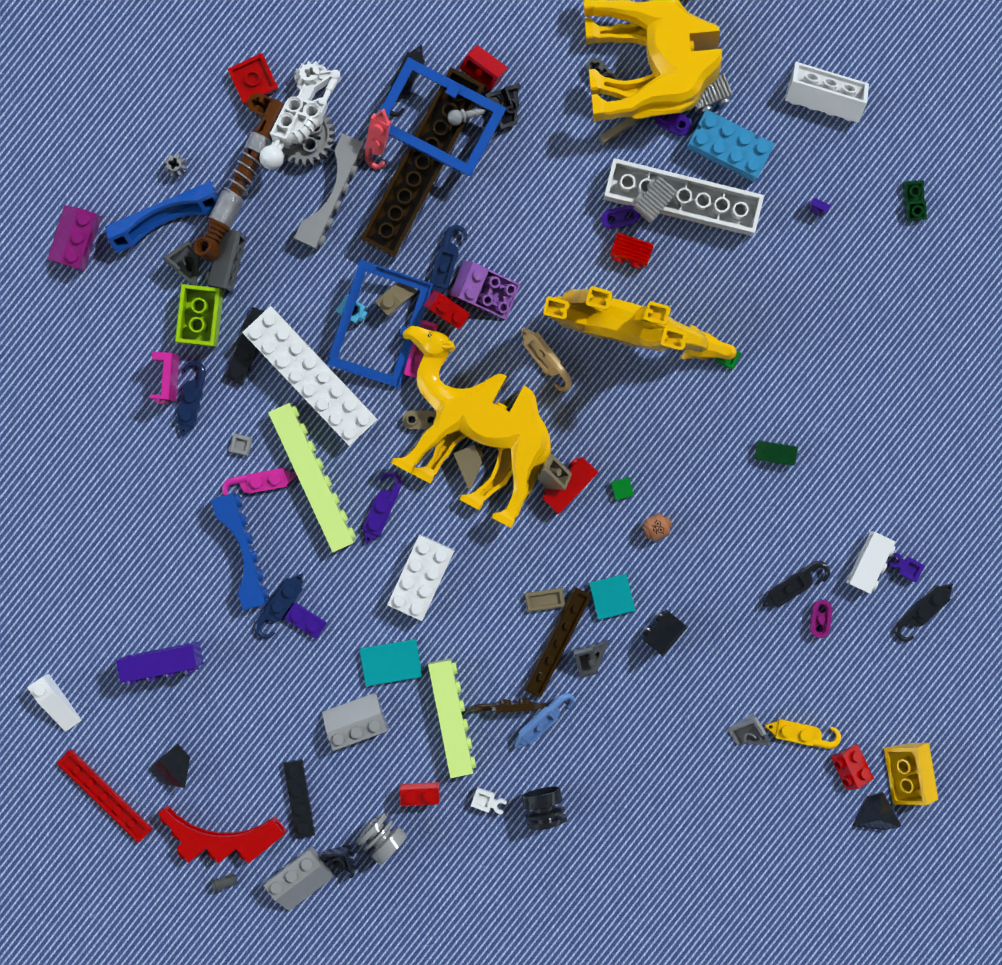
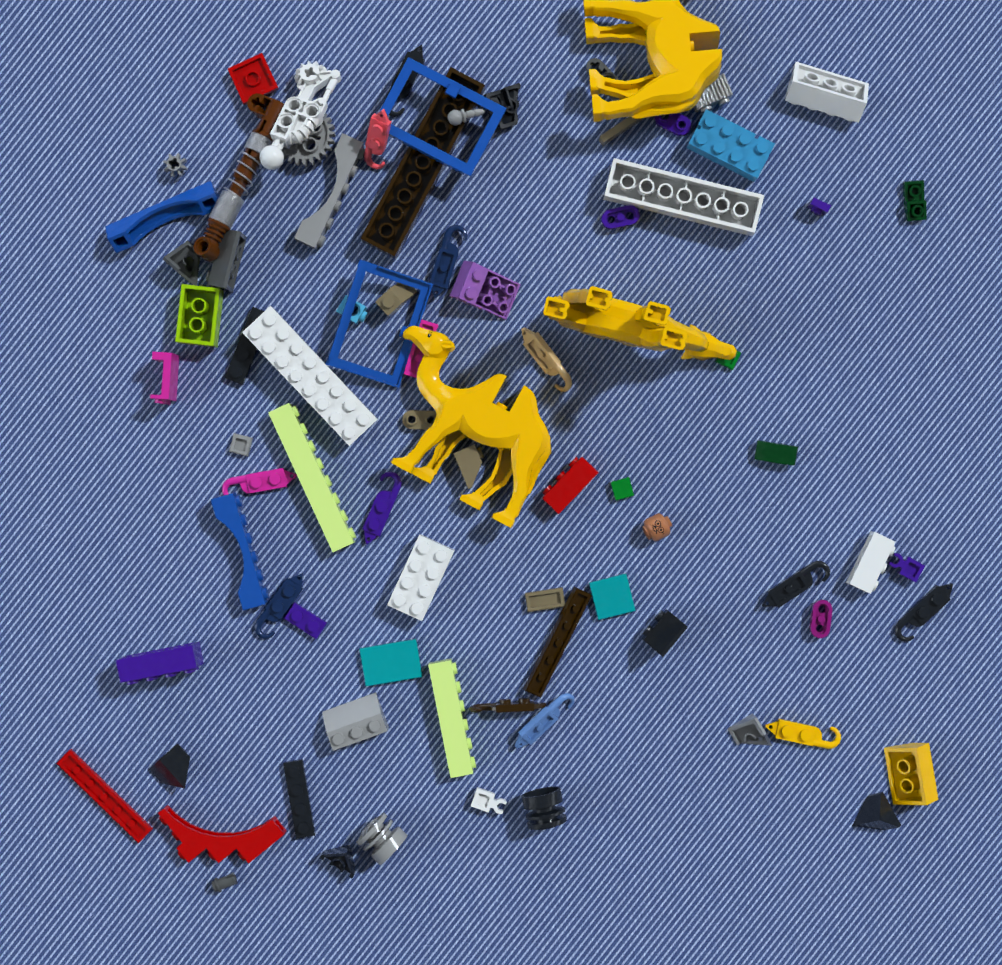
white slope [27,674,82,732] -> none
magenta slope [47,205,102,272] -> none
dark blue plate [175,361,206,437] -> none
light grey slope [263,845,335,911] -> none
red brick [400,782,440,807] -> none
red brick [423,290,470,330] -> none
red brick [460,45,508,91] -> none
dark tan slope [537,454,572,490] -> none
dark grey slope [573,640,609,678] -> none
red brick [609,232,654,270] -> none
light grey brick [633,177,678,224] -> none
red bracket [831,744,874,790] -> none

